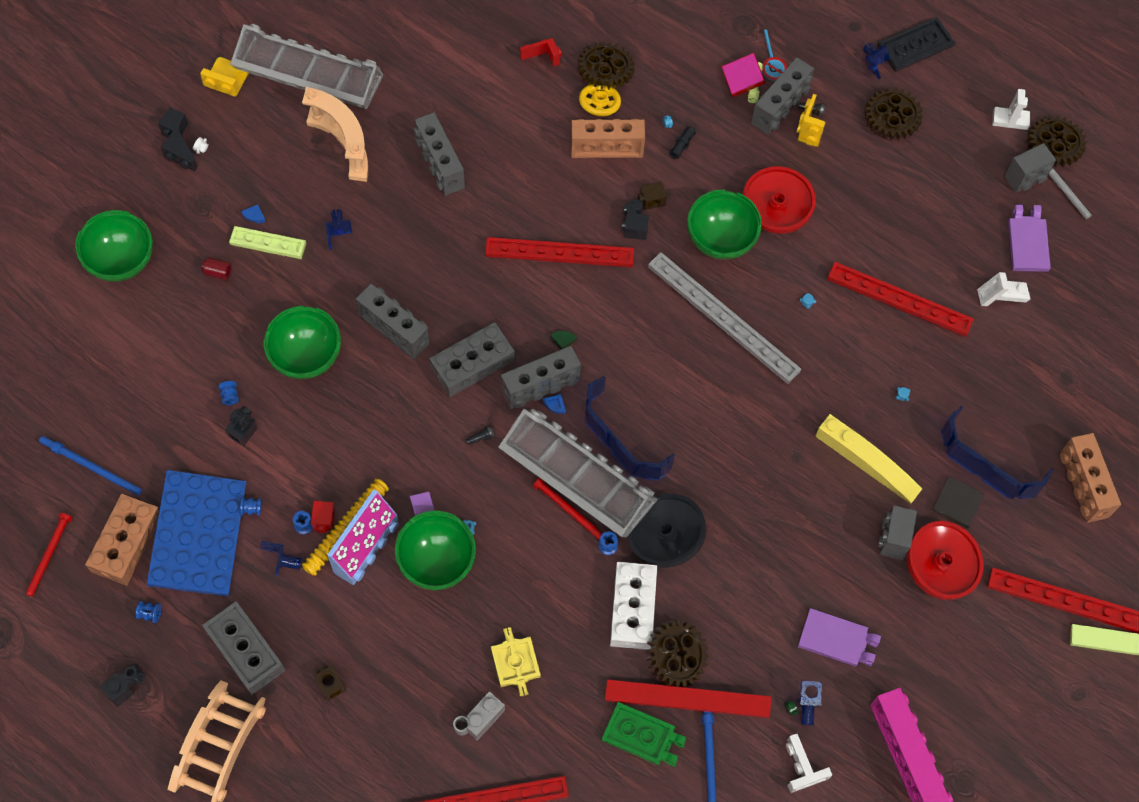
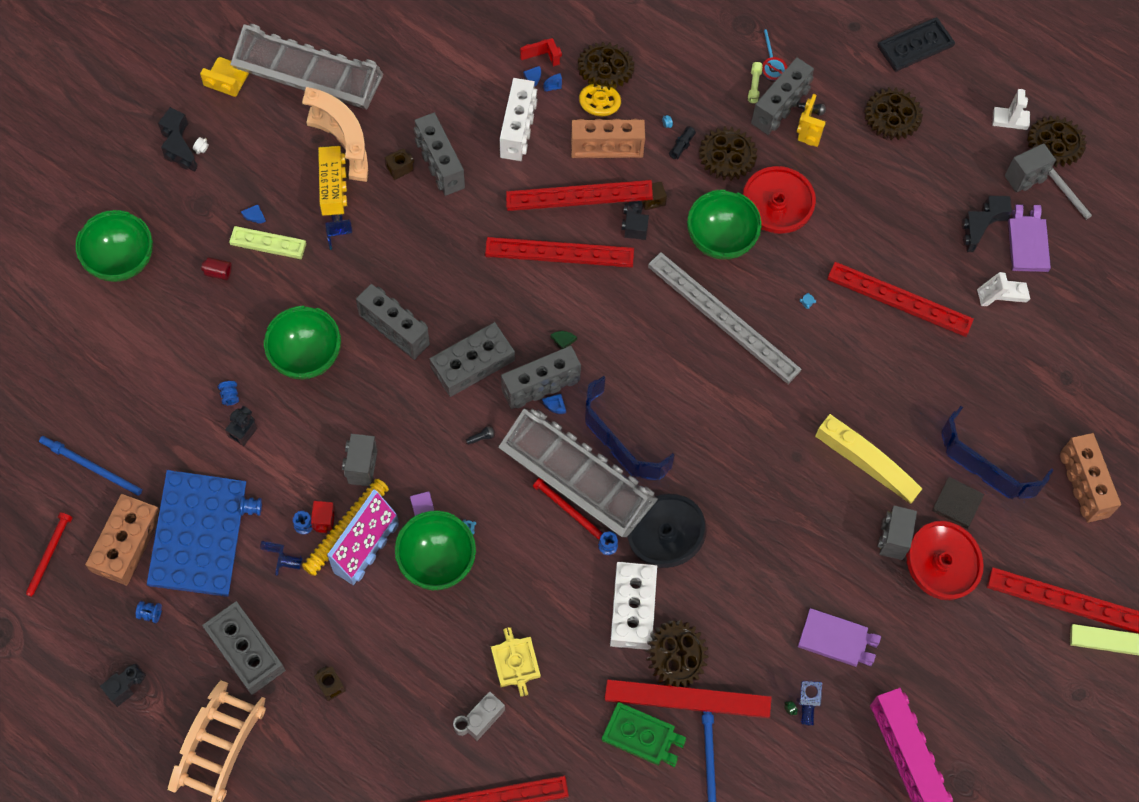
dark pink tile [721,52,766,97] -> none
white bracket [786,734,832,793] -> none
clear blue bracket [863,43,890,80] -> none
dark azure piece [896,387,910,401] -> none
none -> yellow brick [318,146,347,216]
none -> dark grey brick [342,434,378,487]
none -> dark brown brick [384,148,414,180]
none -> white brick [500,78,537,161]
none -> red plate [506,180,653,211]
none -> blue tile [524,66,541,87]
none -> blue tile [543,73,562,91]
none -> dark brown gear [699,126,757,181]
none -> black arch [962,196,1012,252]

